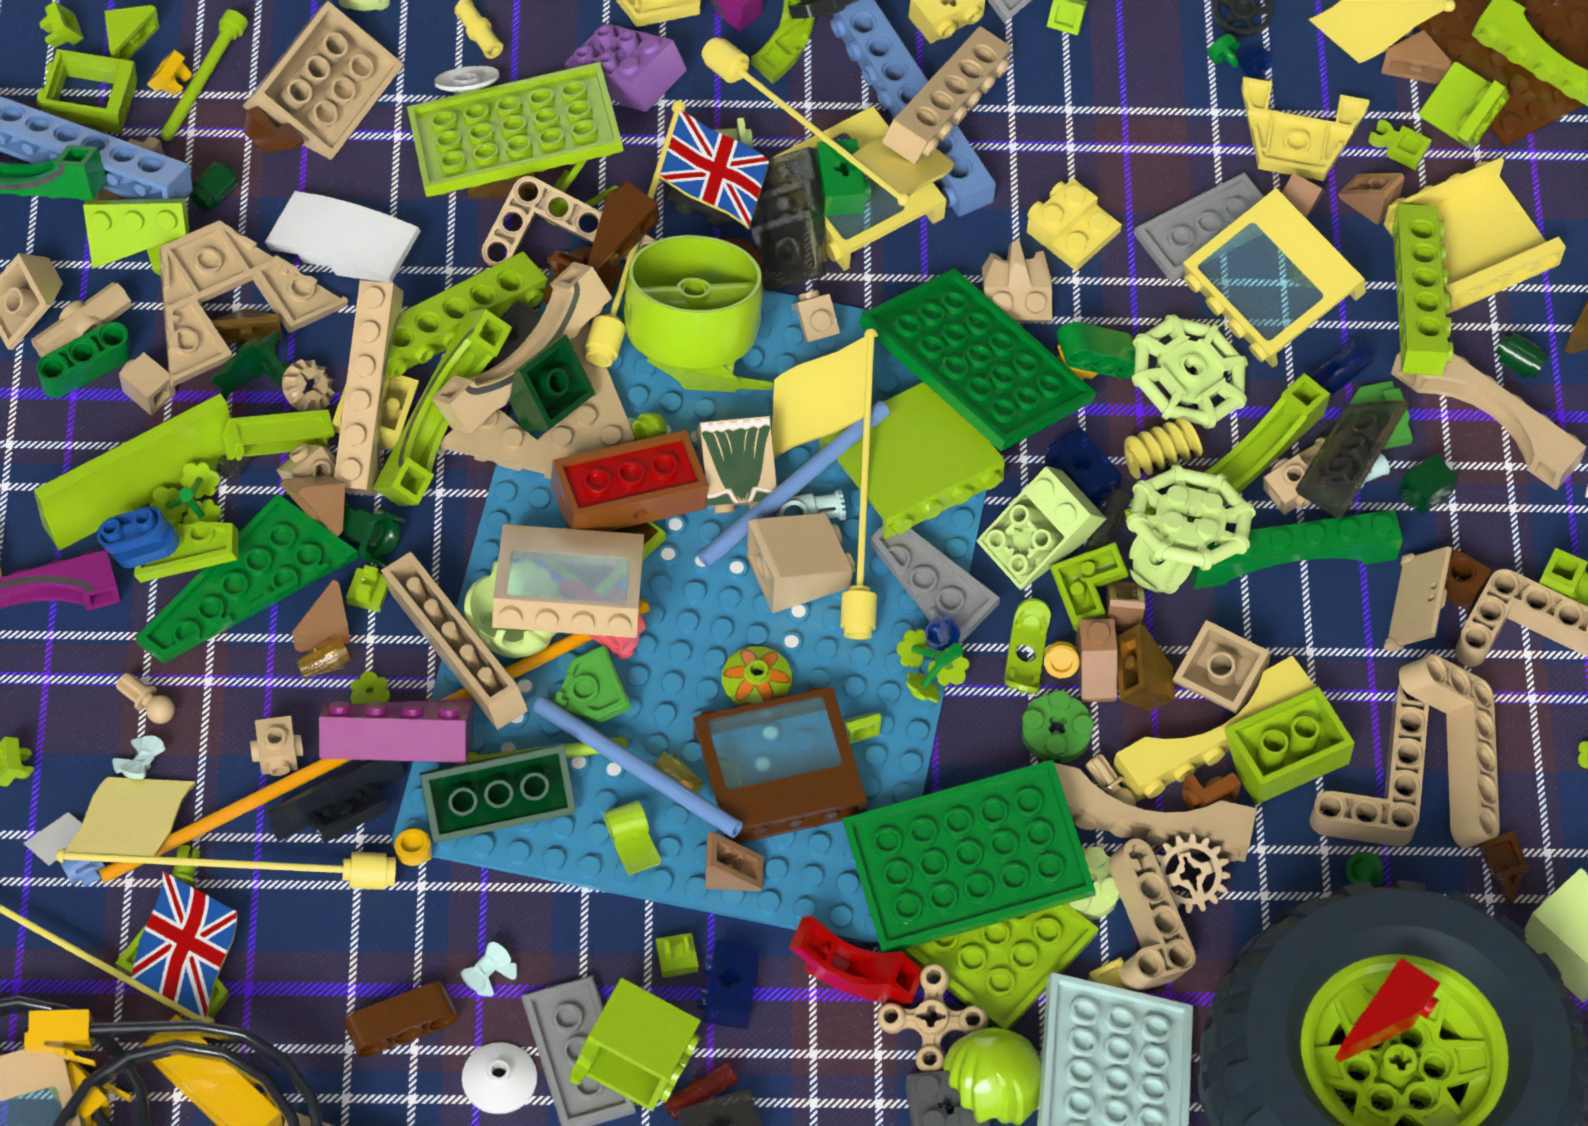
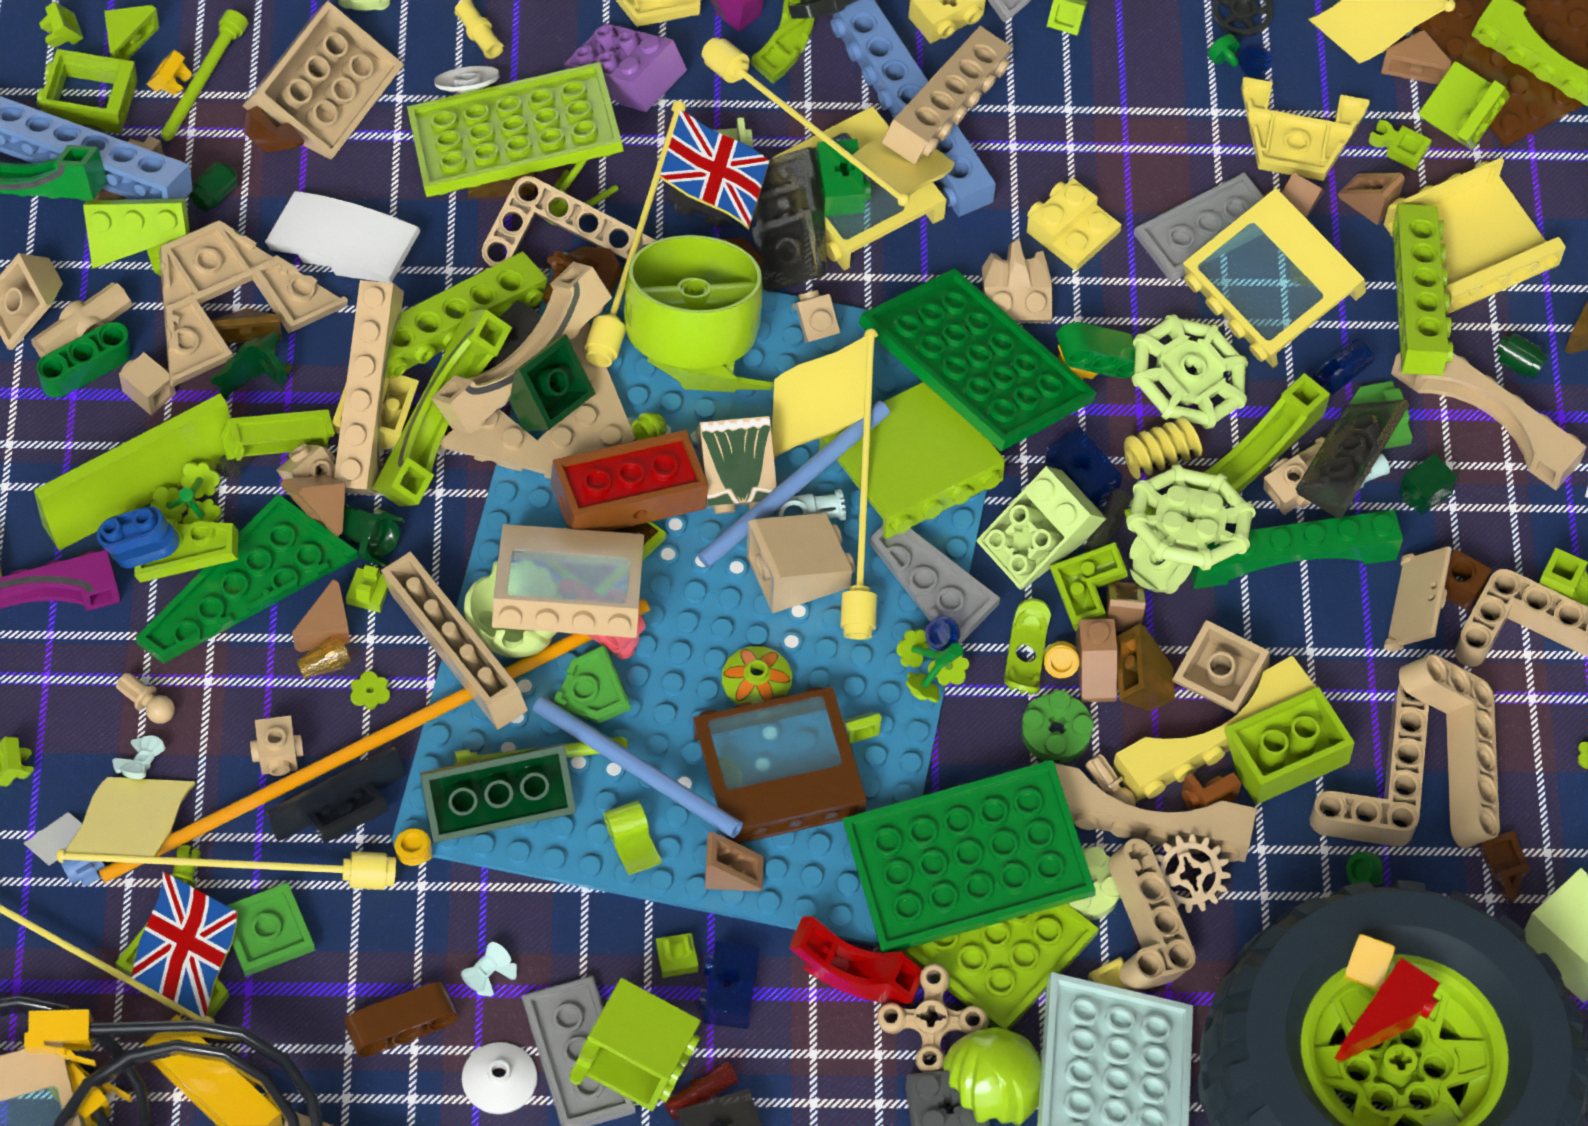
tan gear [282,359,335,412] -> none
magenta wedge [319,698,473,762] -> none
reddish brown slope [587,181,660,281] -> none
clear yellow cone [654,751,705,794] -> none
none -> bright green plate [227,882,315,977]
none -> yellow slope [1344,934,1396,990]

